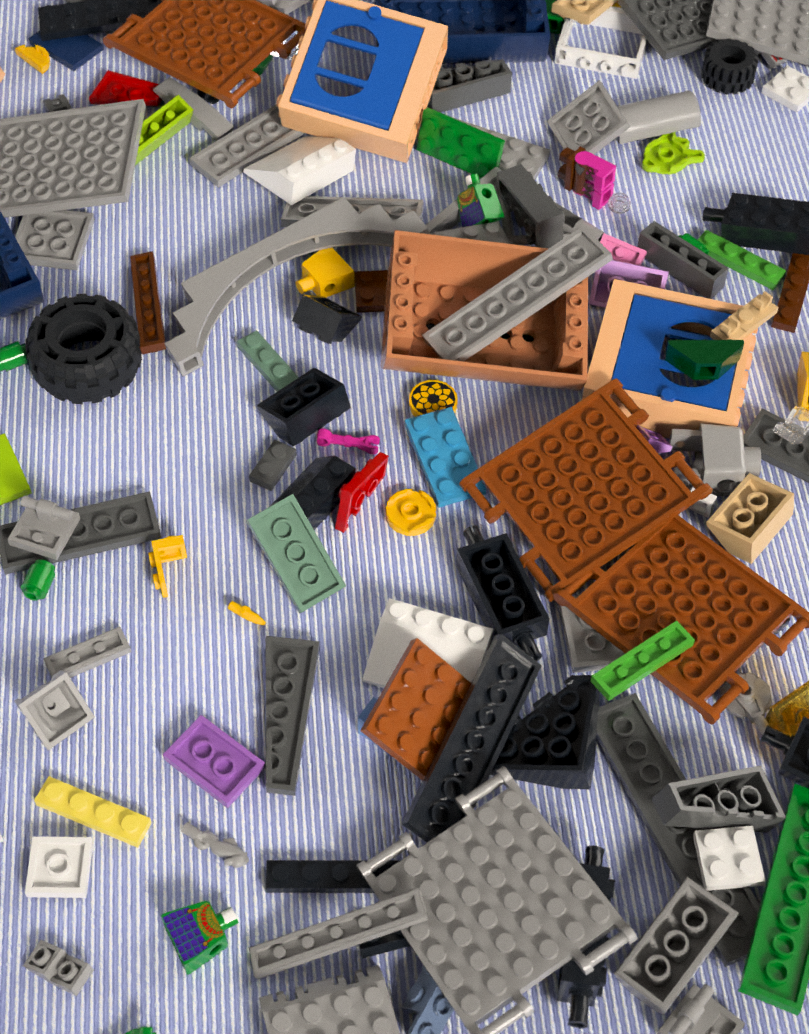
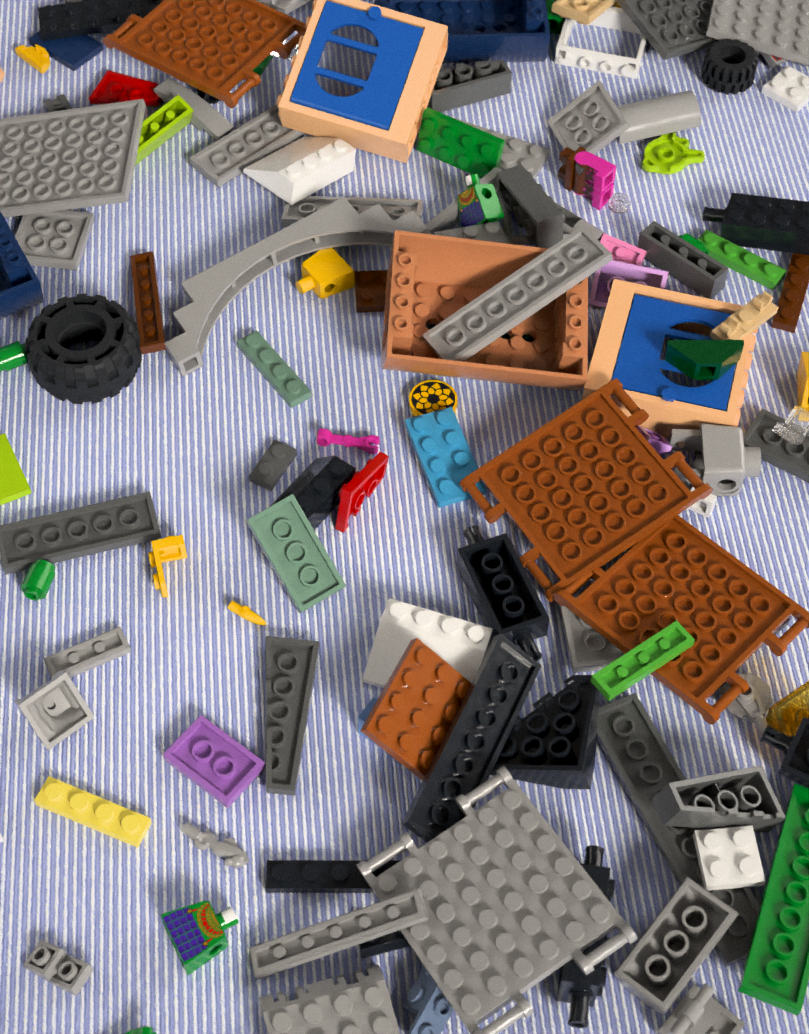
light grey plate [7,496,80,560] -> none
white plate [25,836,93,898] -> none
black slope [257,368,351,447] -> none
black slope [292,295,362,344] -> none
yellow tile [386,489,436,536] -> none
tan slope [706,473,794,564] -> none

